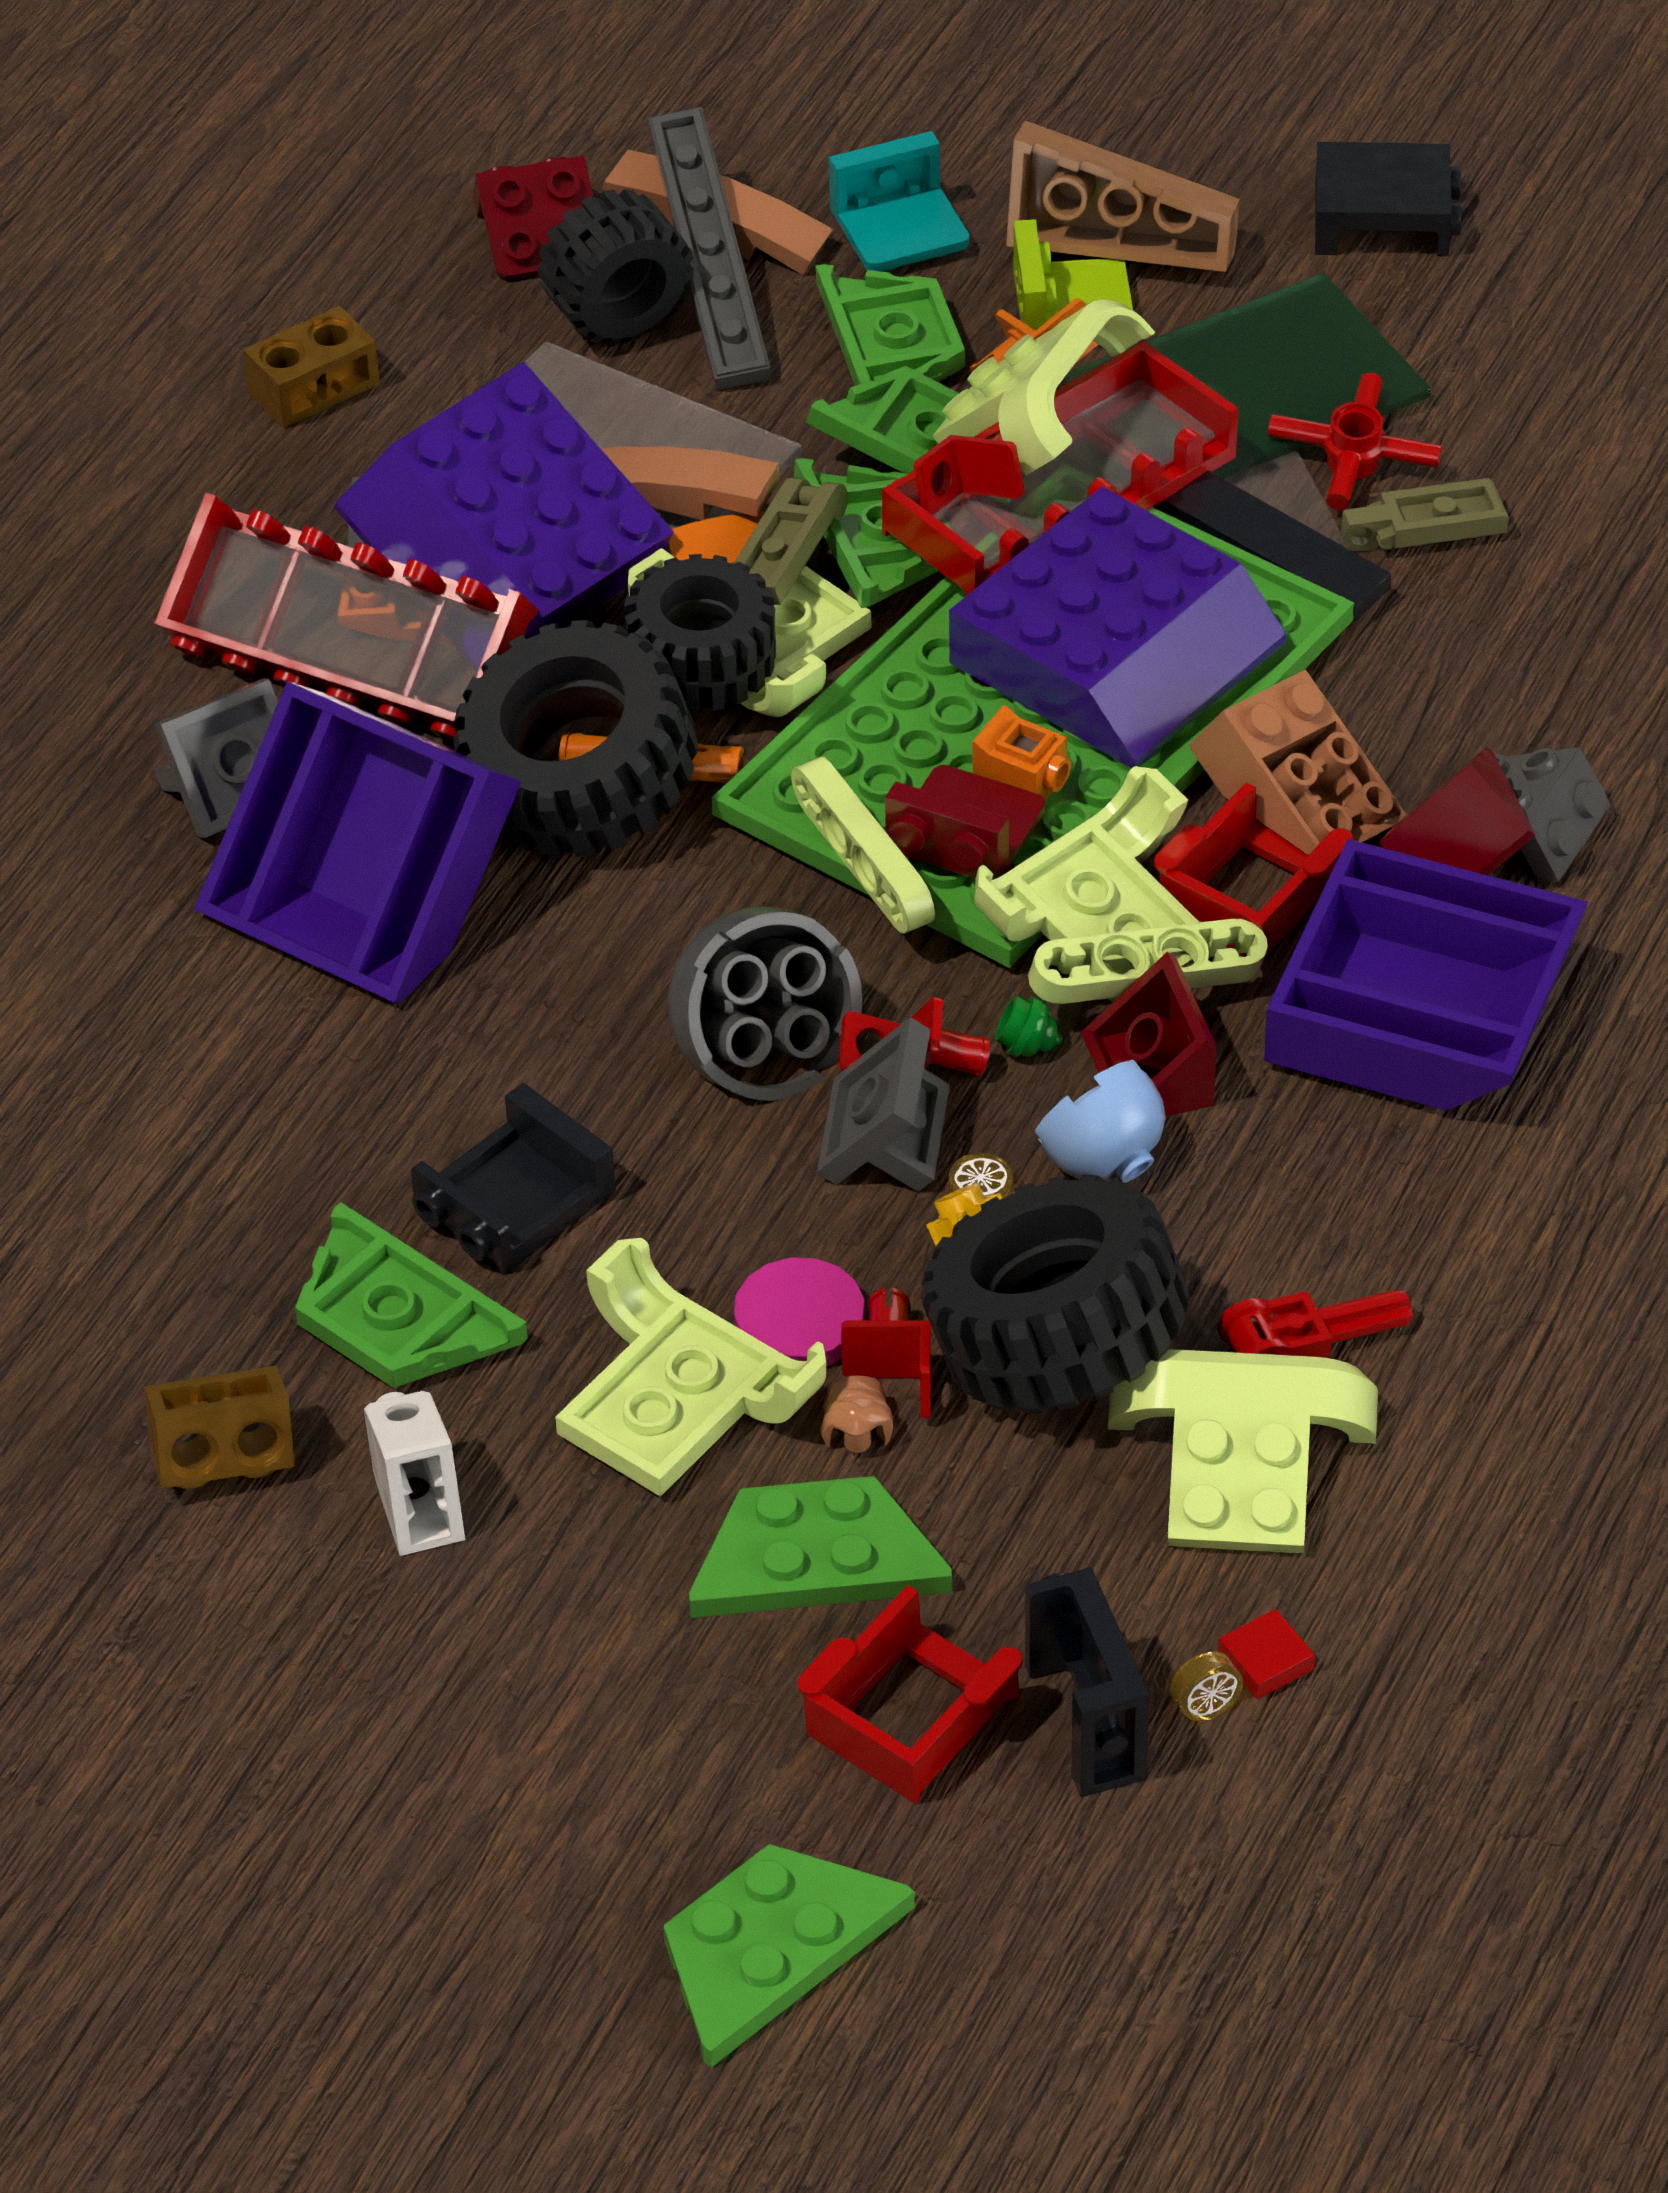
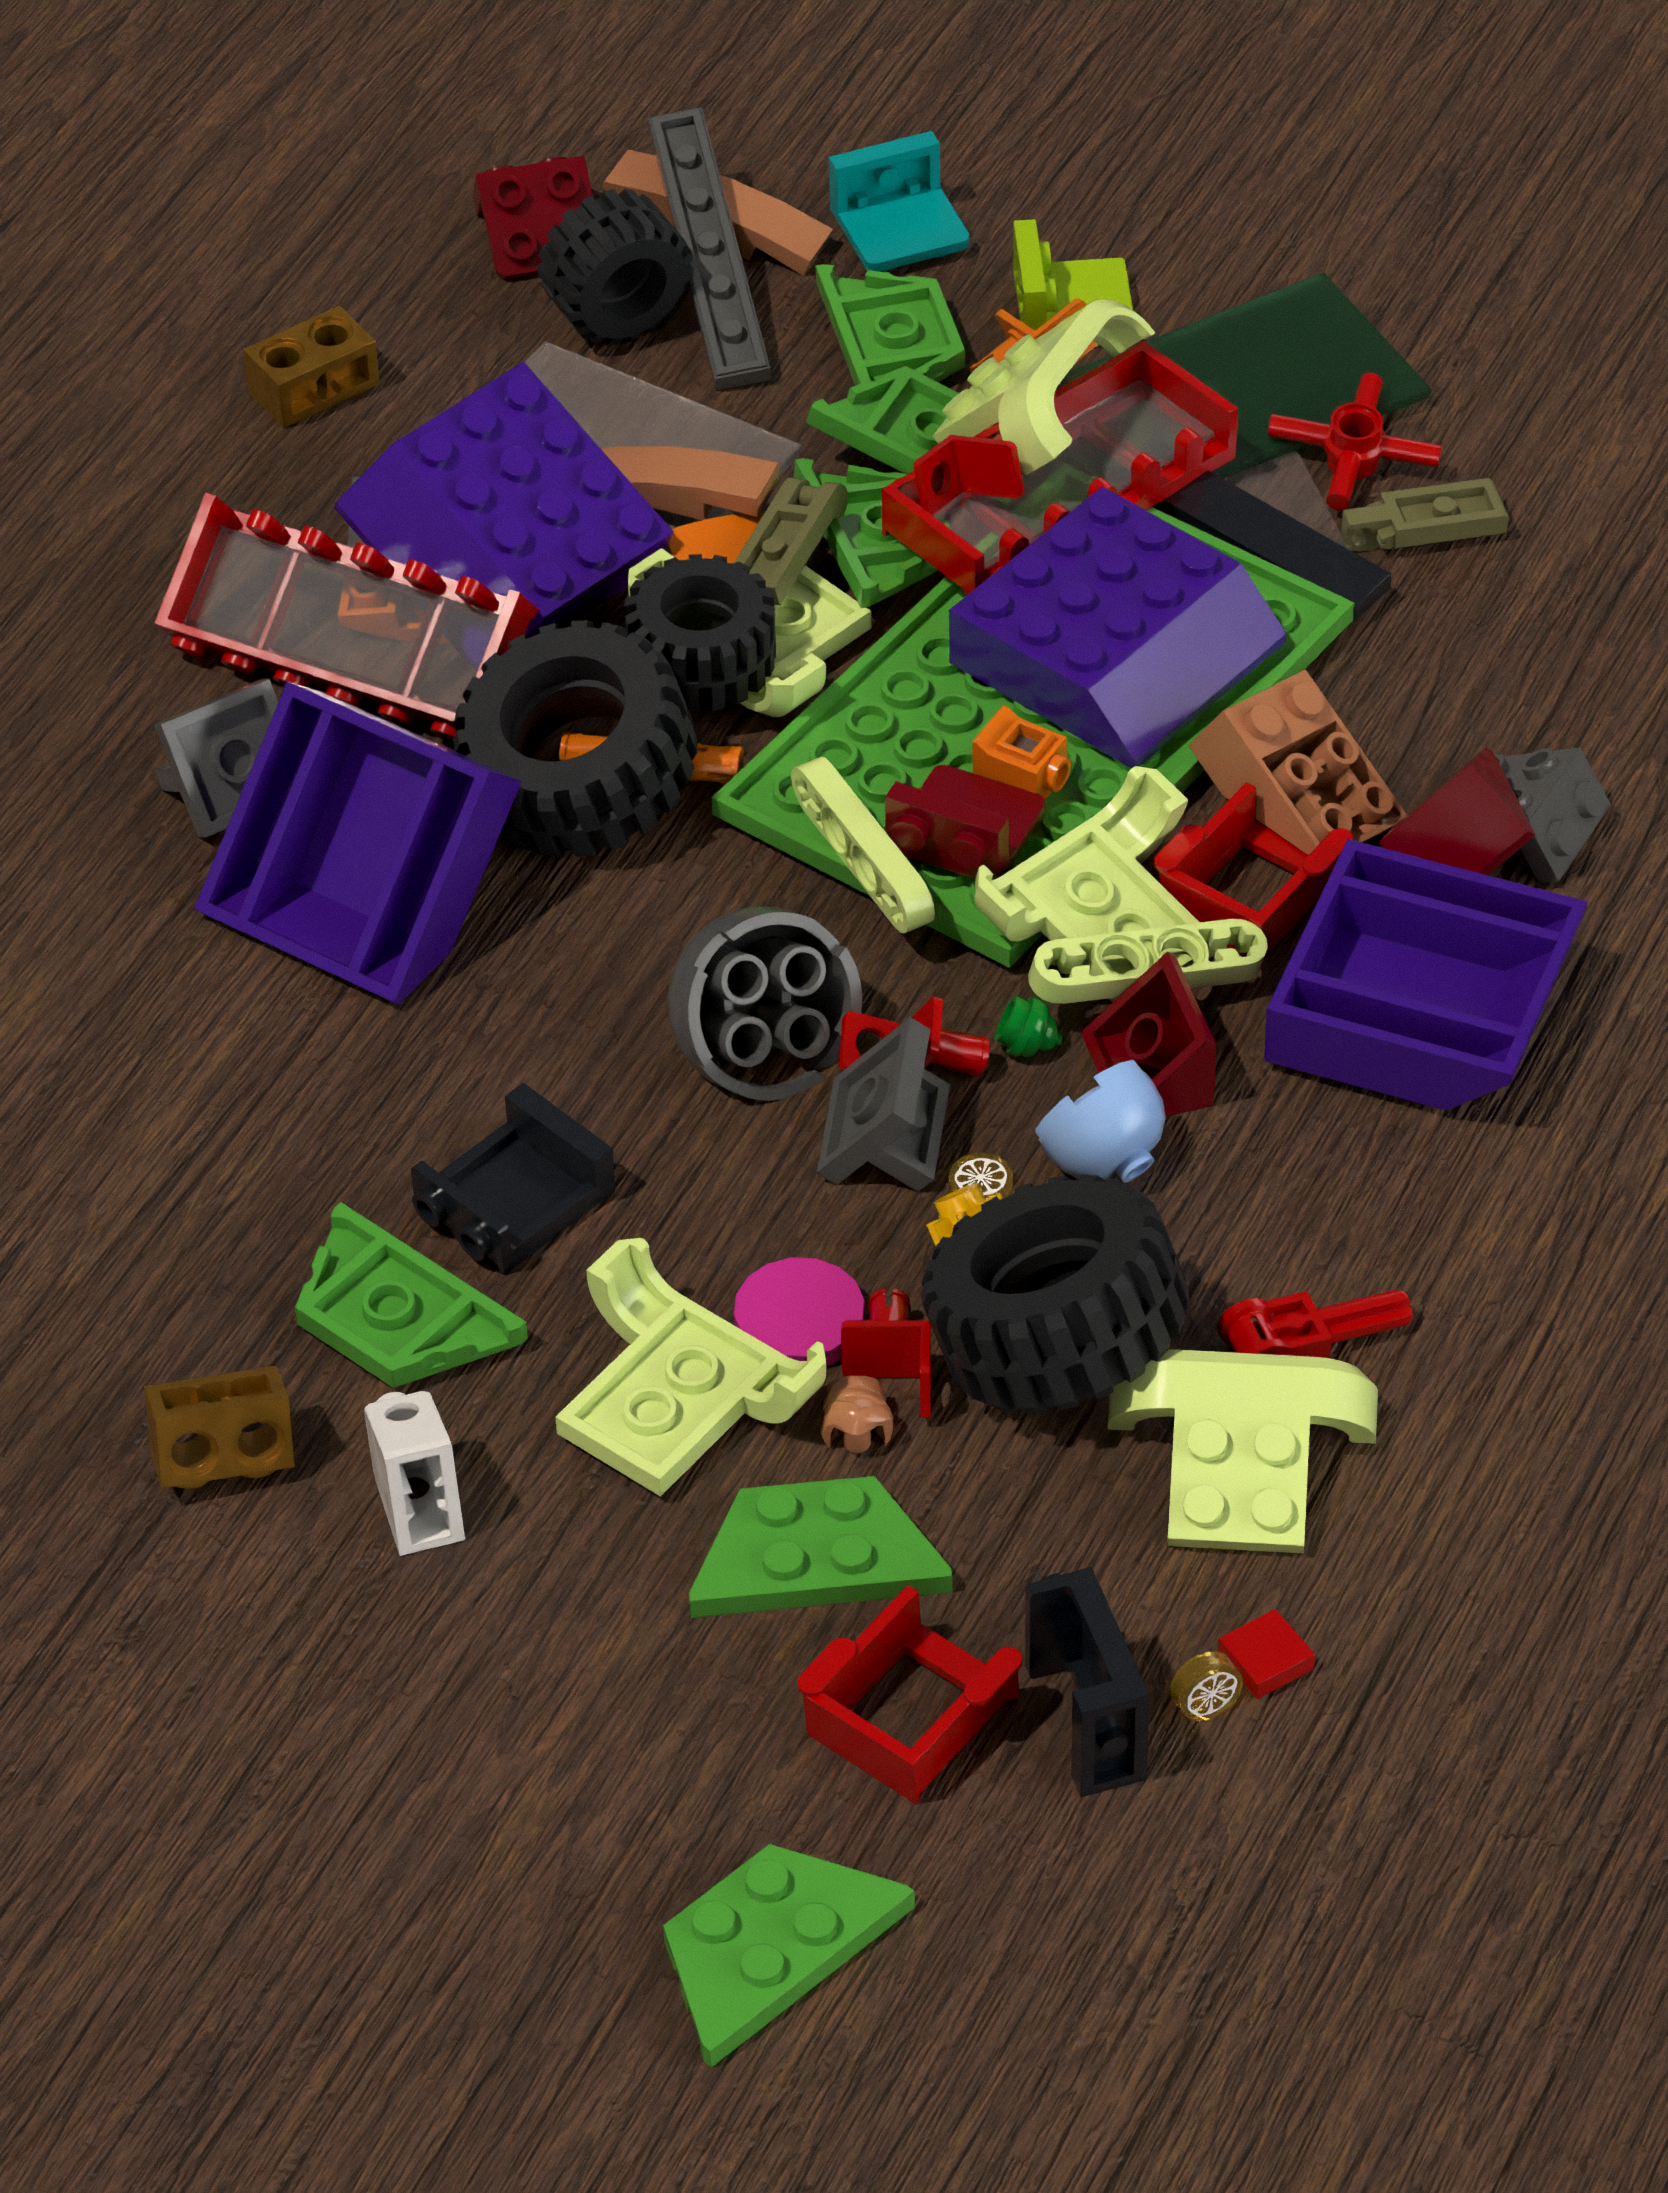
medium nougat wedge [1006,120,1240,272] -> none
black panel [1315,142,1462,256] -> none

